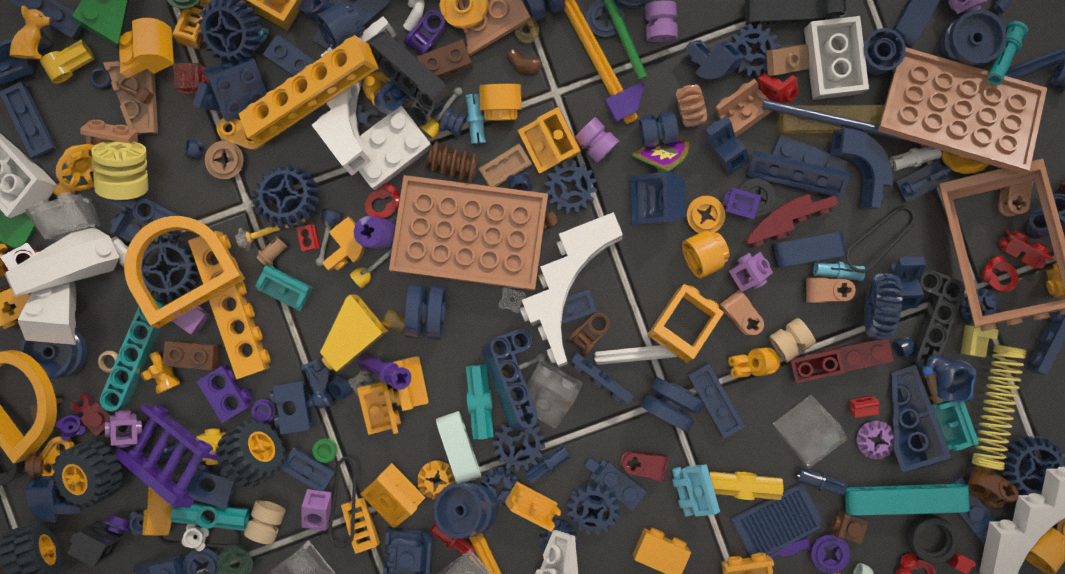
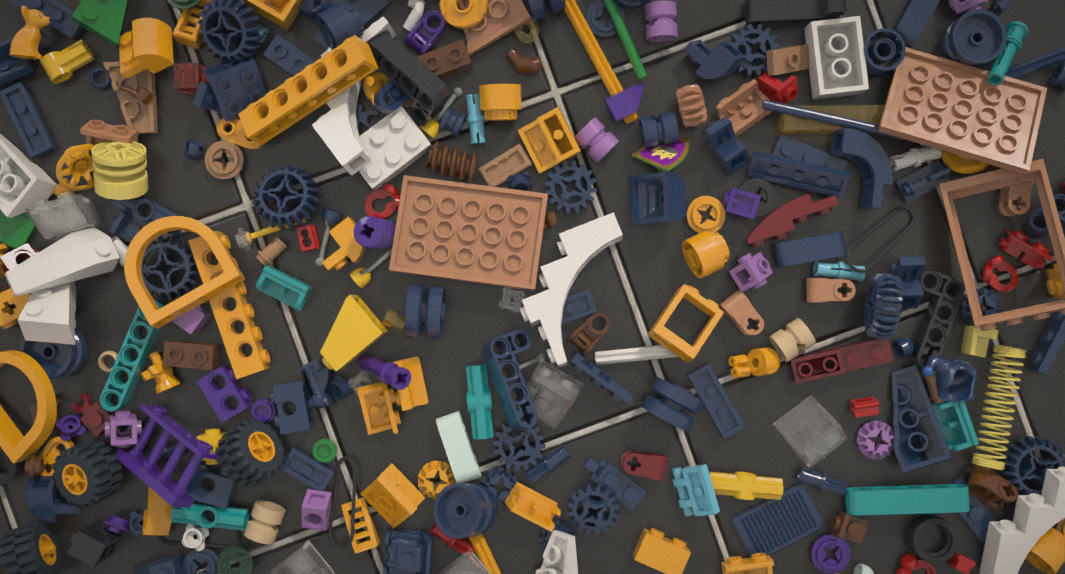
dark purple piece [769,537,810,559] -> none

